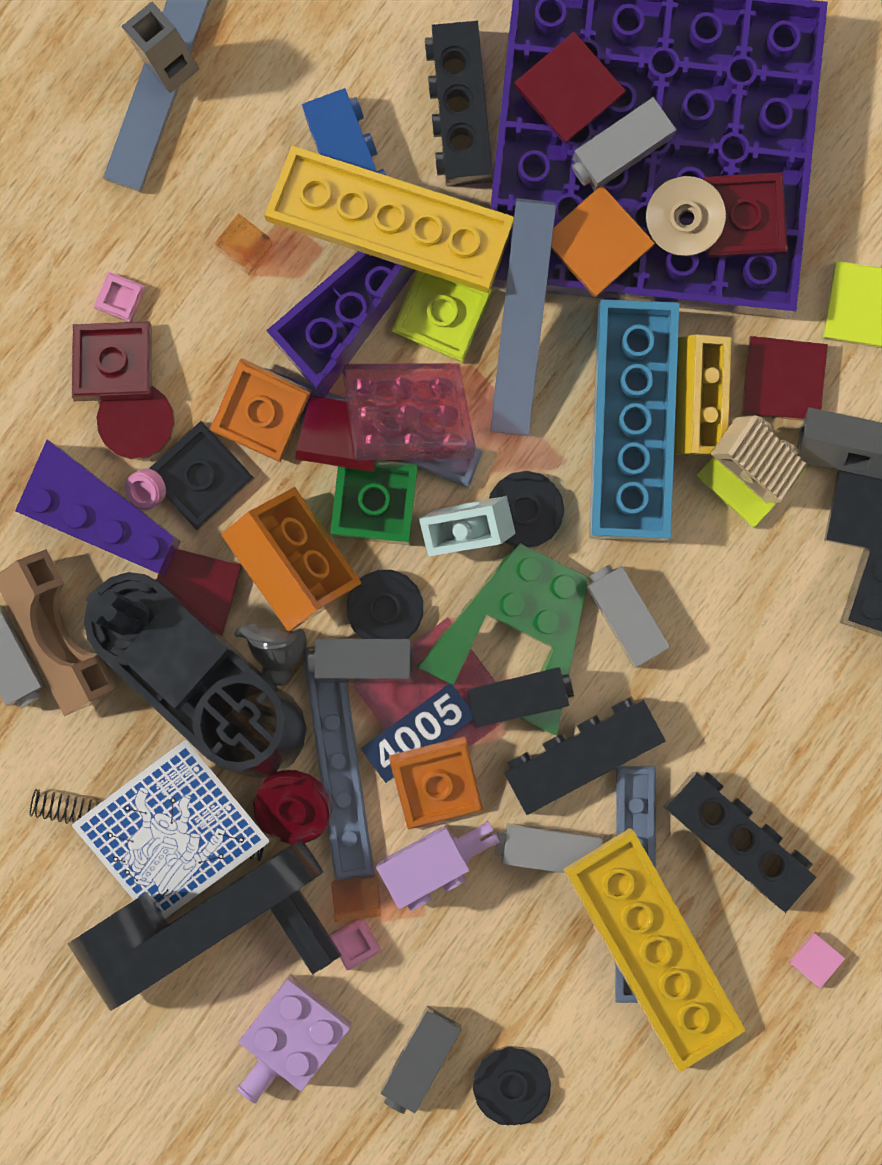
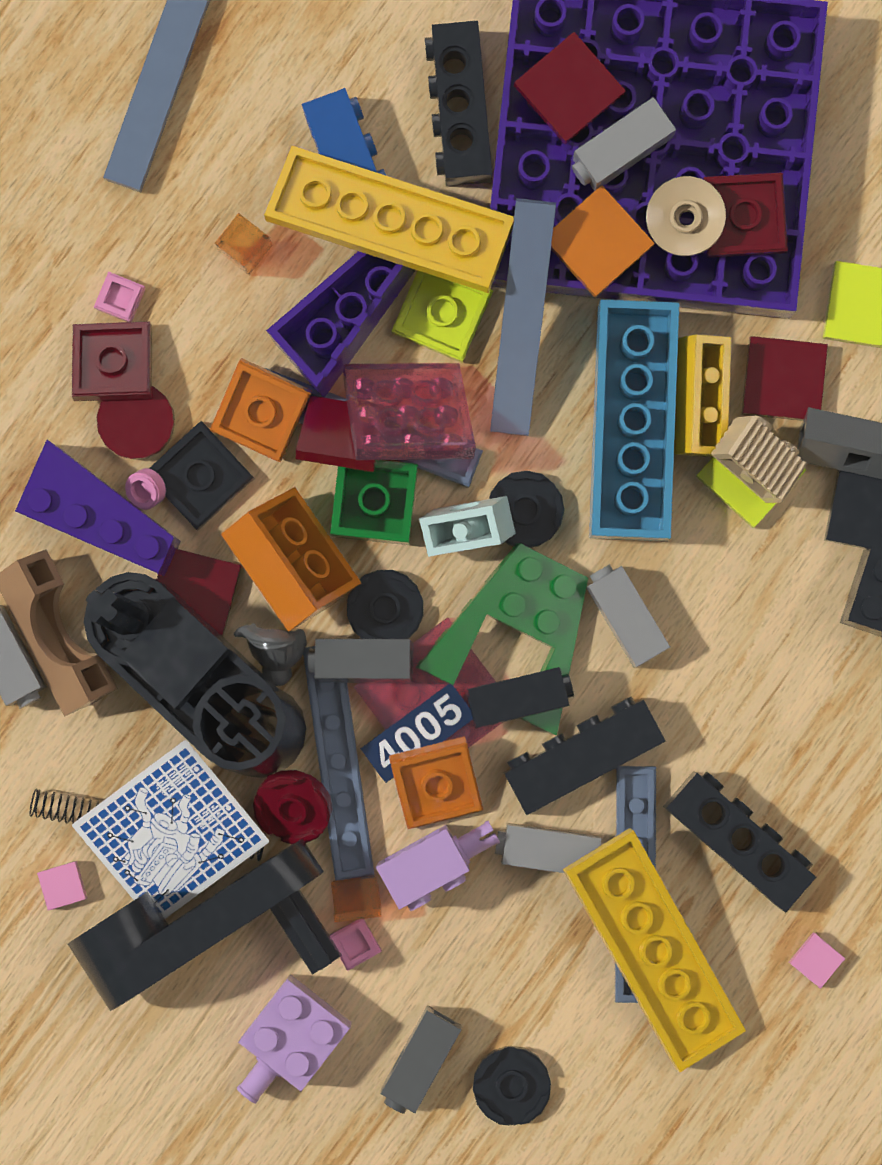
dark grey brick [121,1,199,93] -> none
none -> bright pink tile [37,861,87,910]

